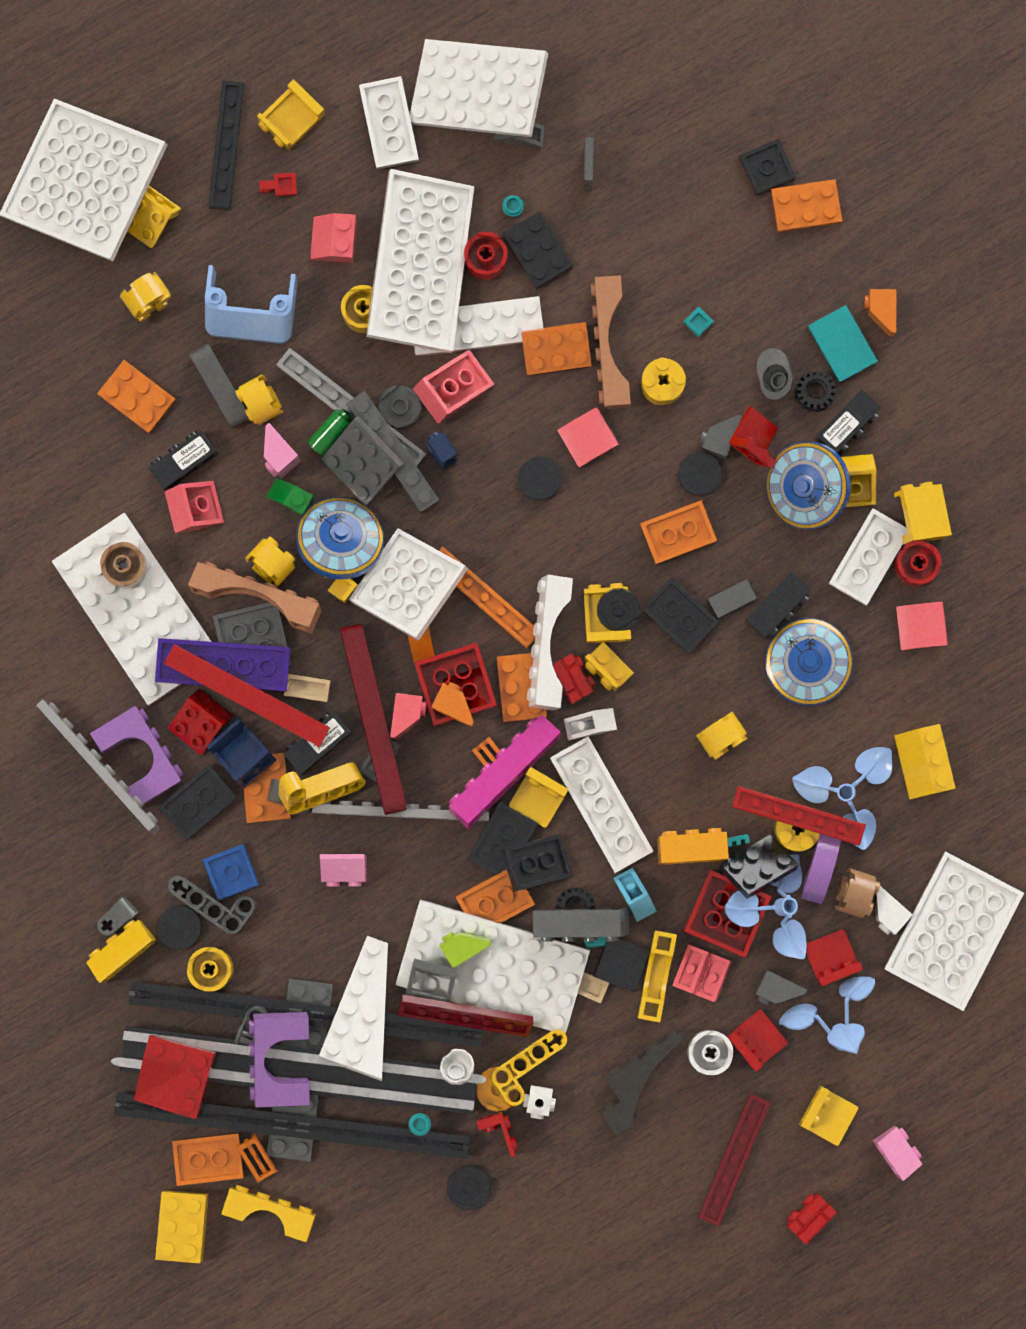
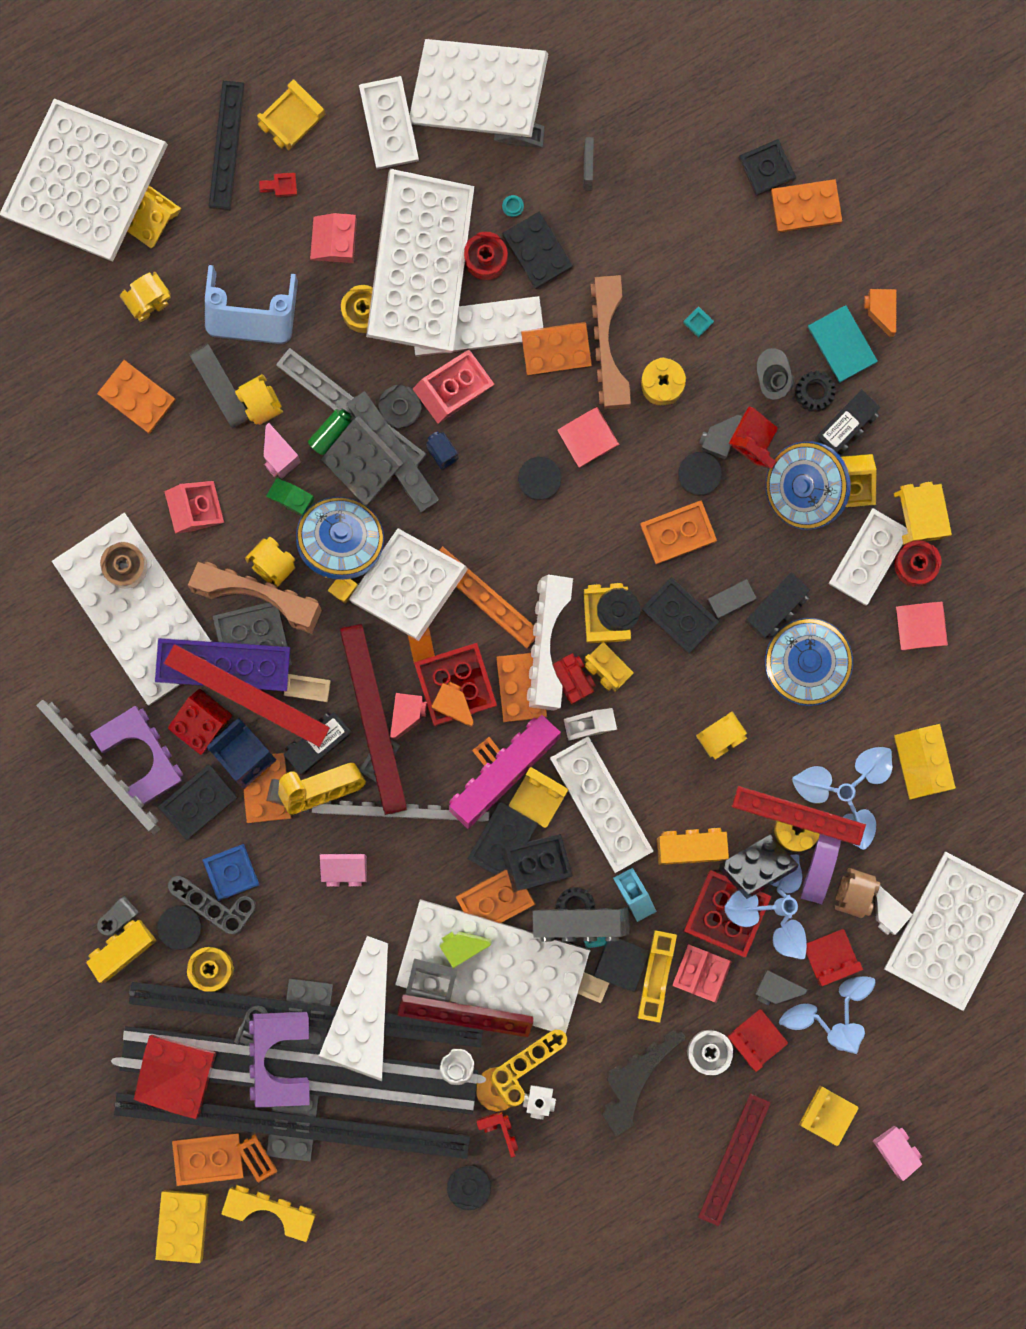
black brick [148,430,218,491] -> none
teal plate [409,1113,431,1136] -> none
teal tile [727,834,750,848] -> none
red brick [786,1193,837,1245] -> none

